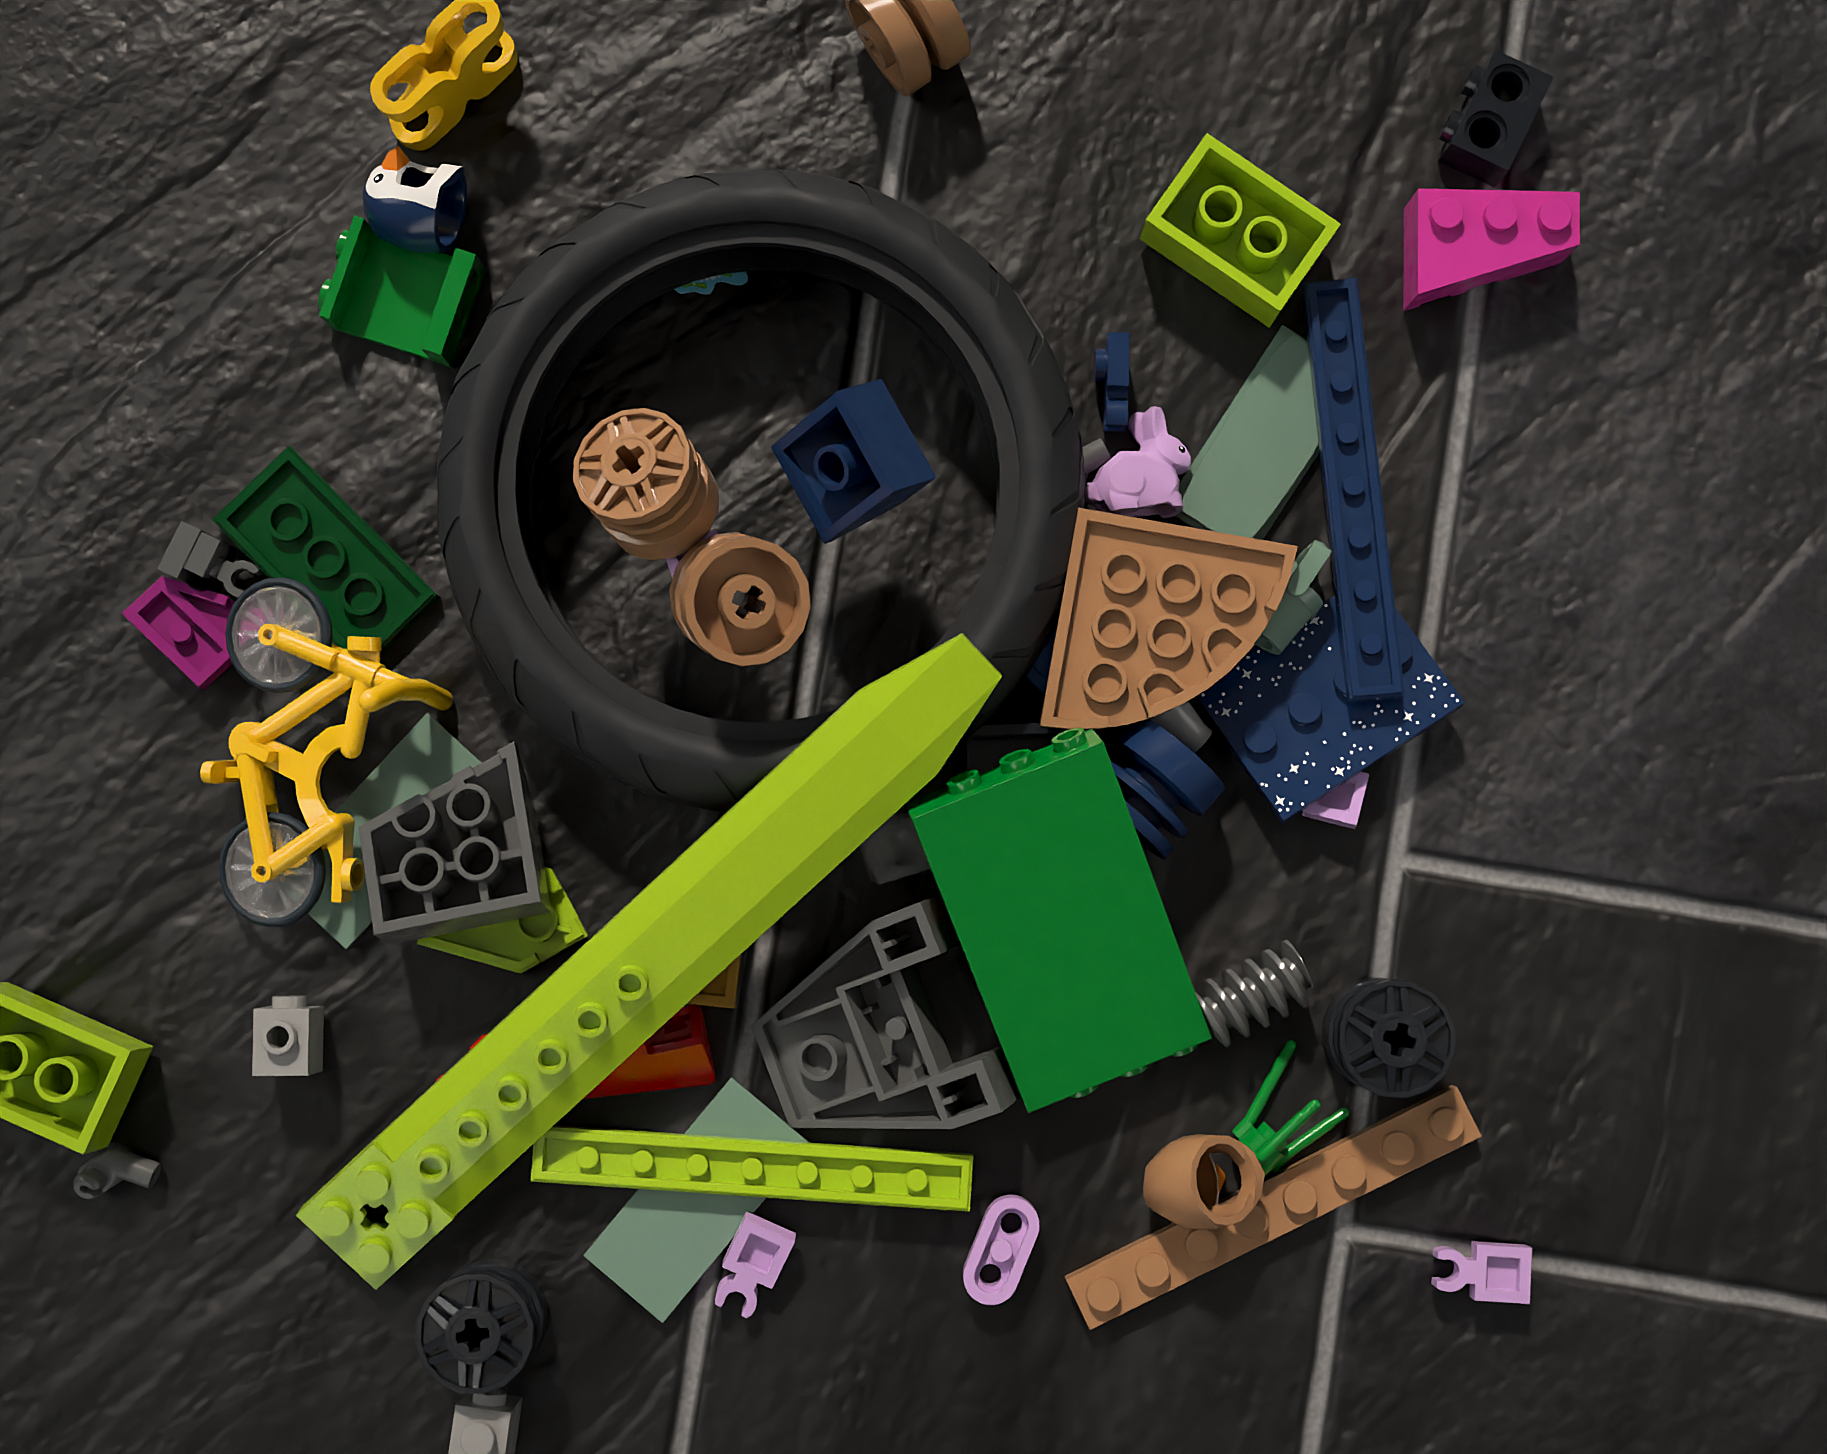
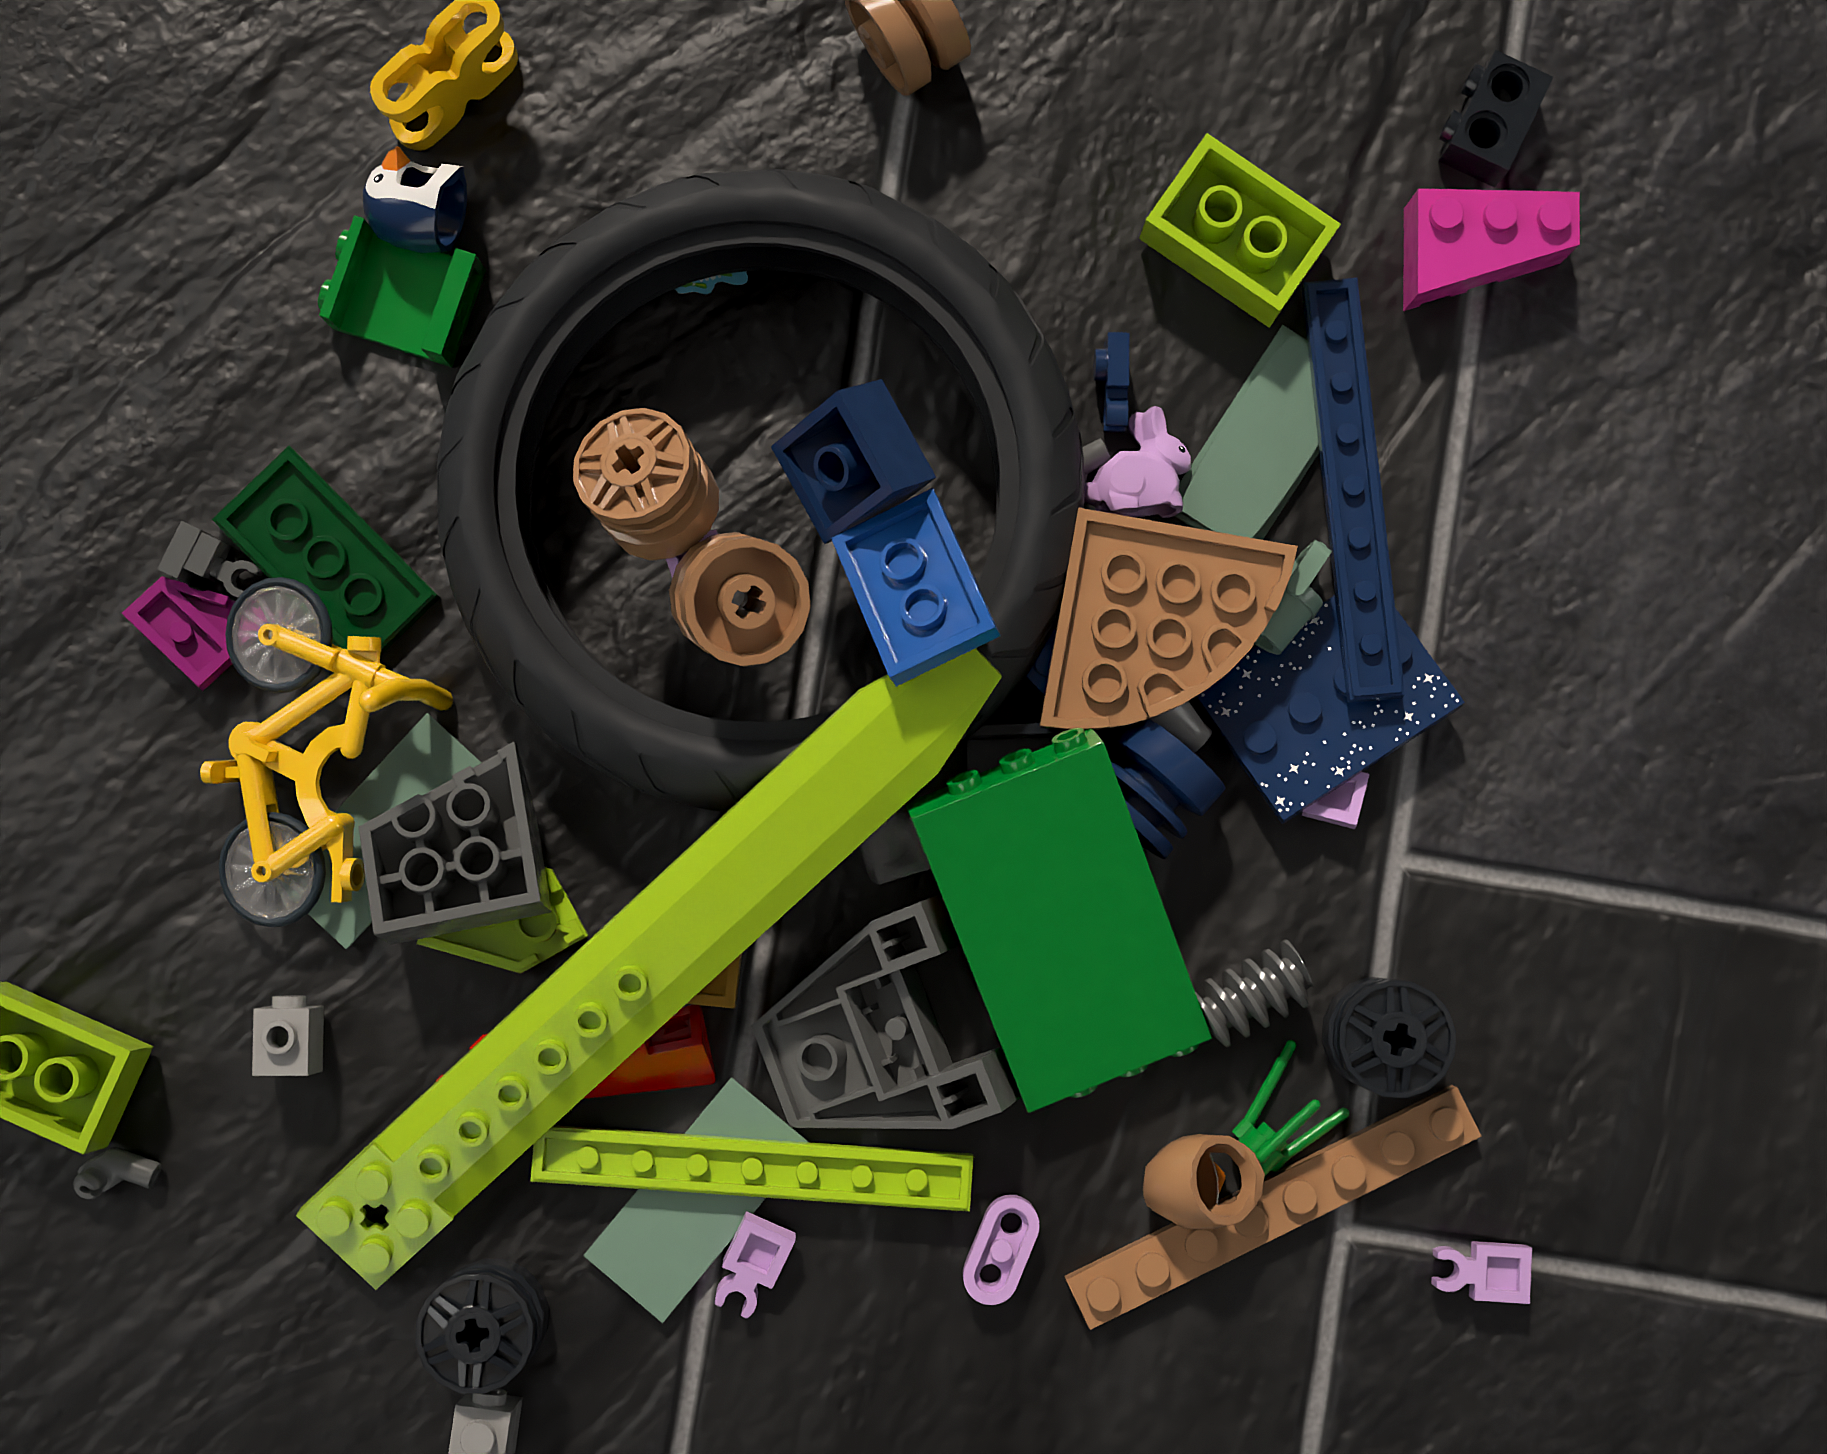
none -> blue plate [831,488,1001,686]

